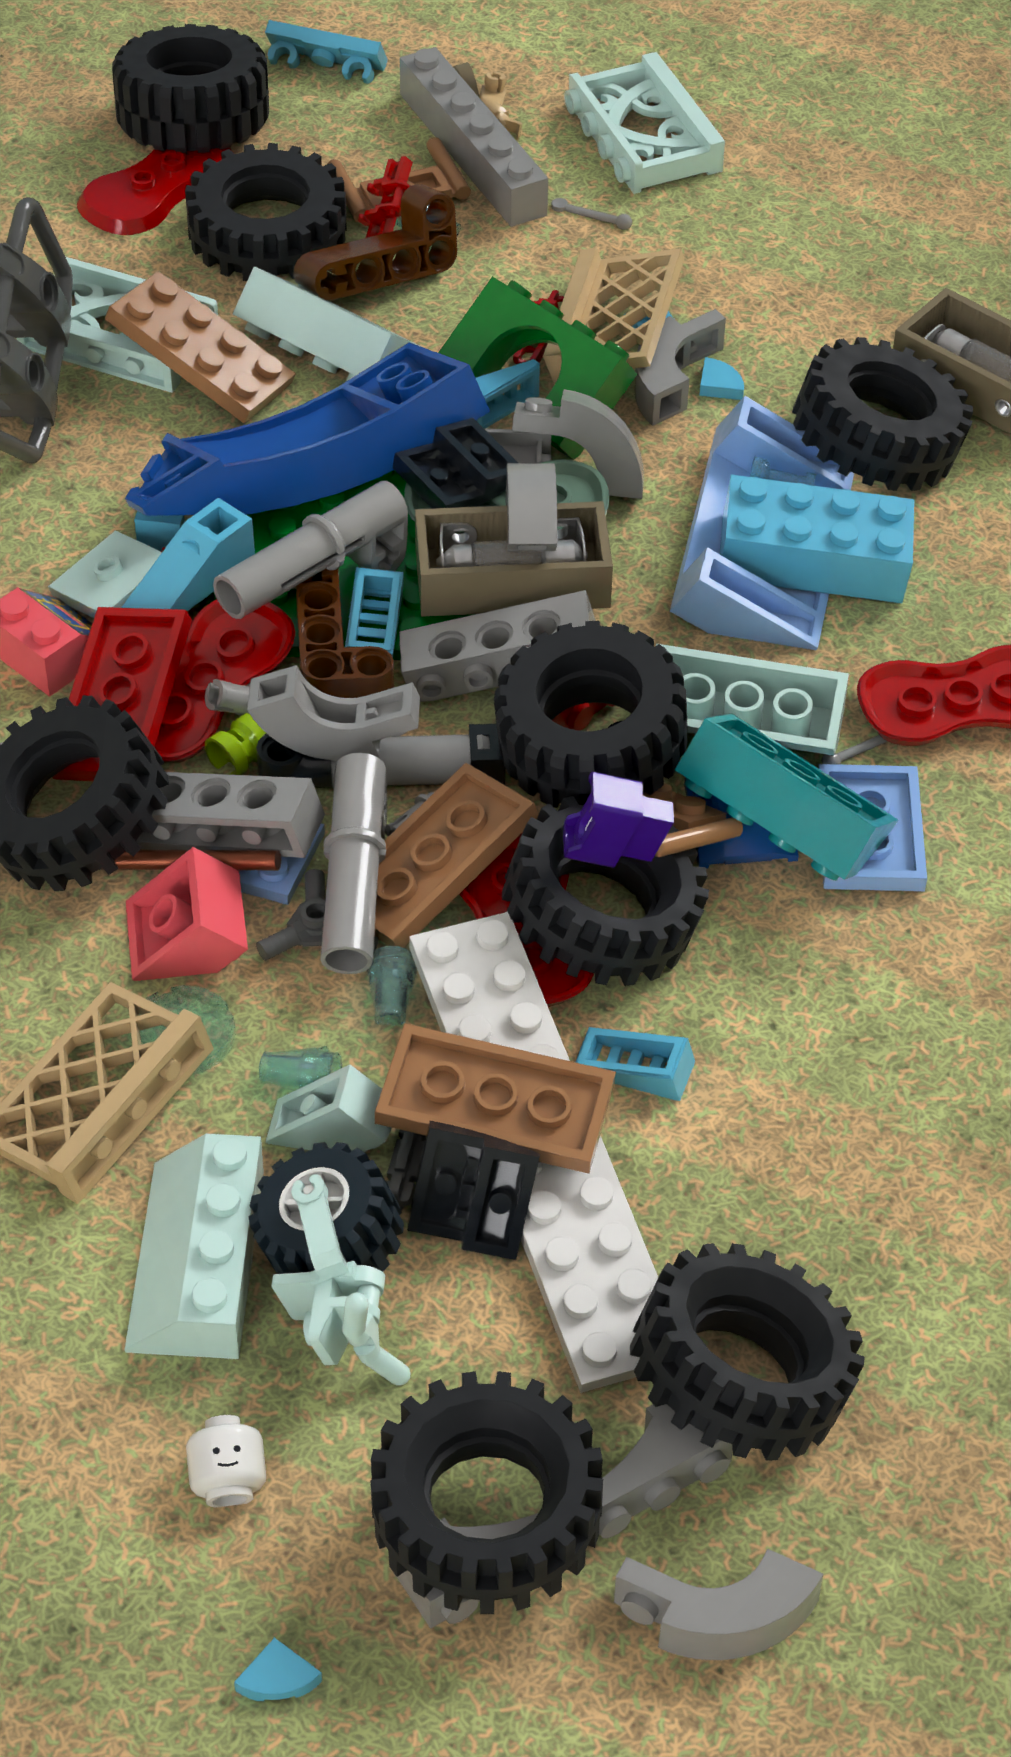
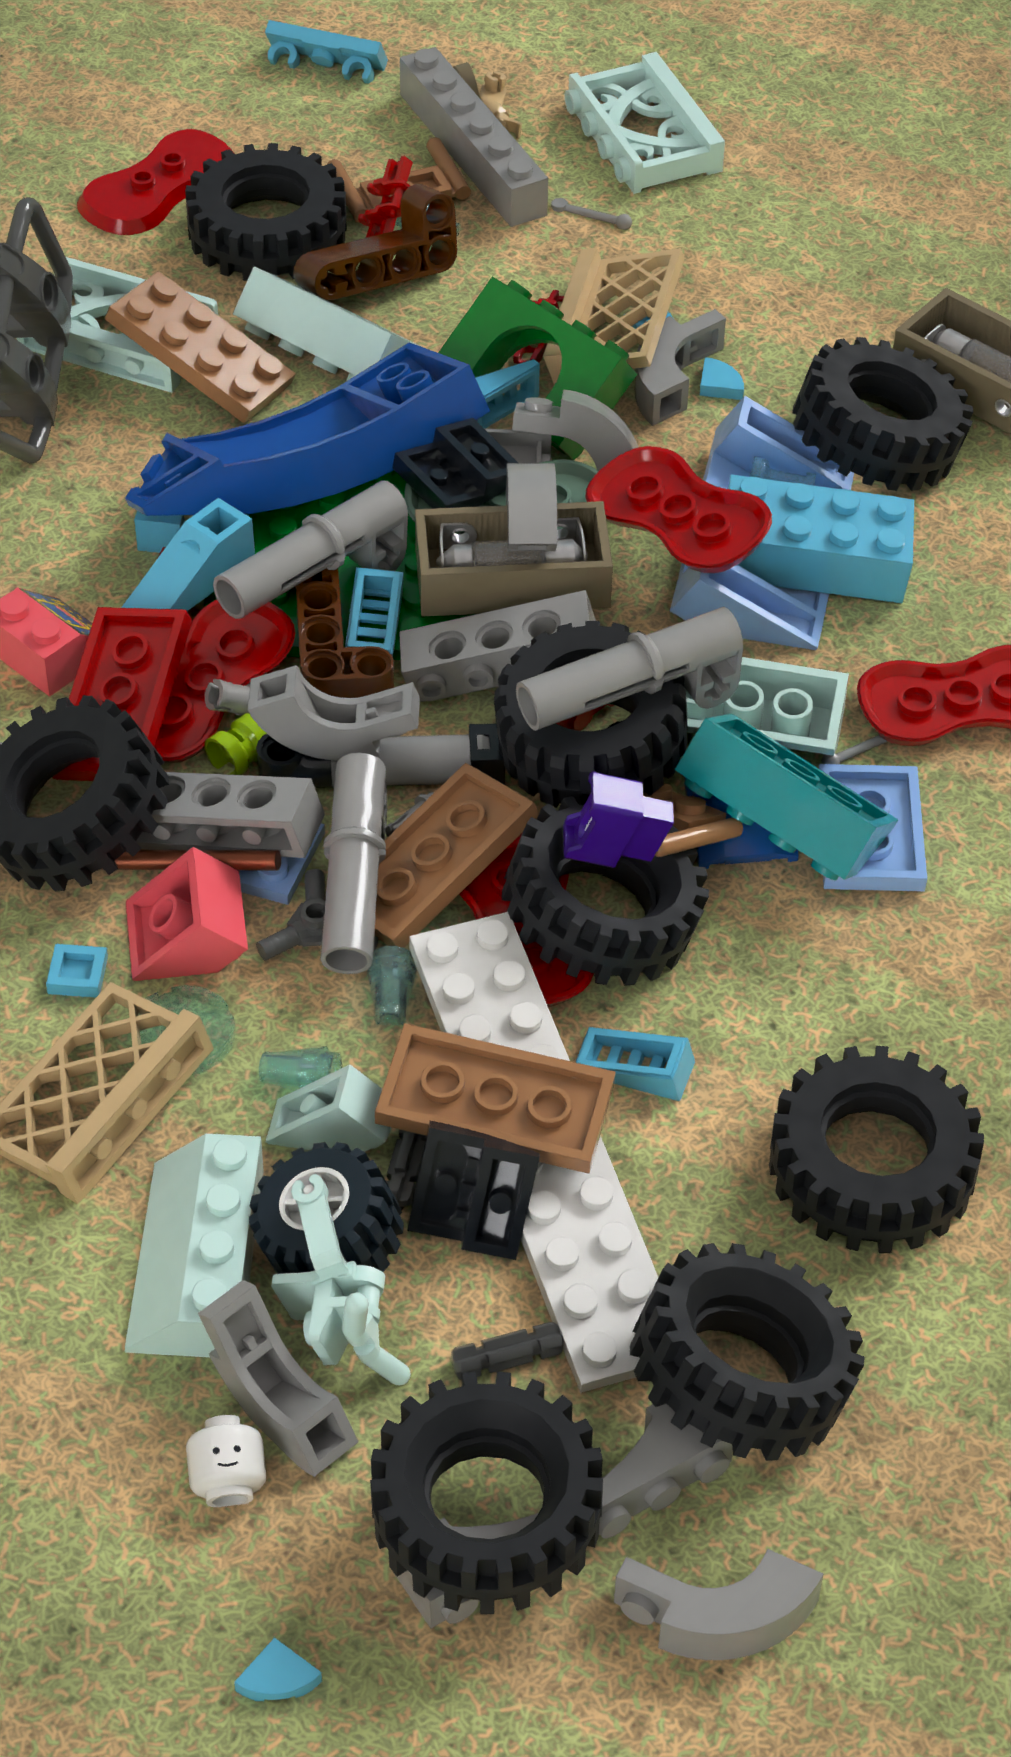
light aqua plate [48,530,162,618] -> none
black tyre [112,24,269,154] -> none
none -> medium azure tile [46,944,108,998]
none -> light grey arch [198,1280,358,1477]
none -> dark grey axle [451,1322,563,1380]
none -> light grey piece [516,607,743,731]
none -> red plate [585,446,772,573]
none -> black tyre [769,1045,984,1253]

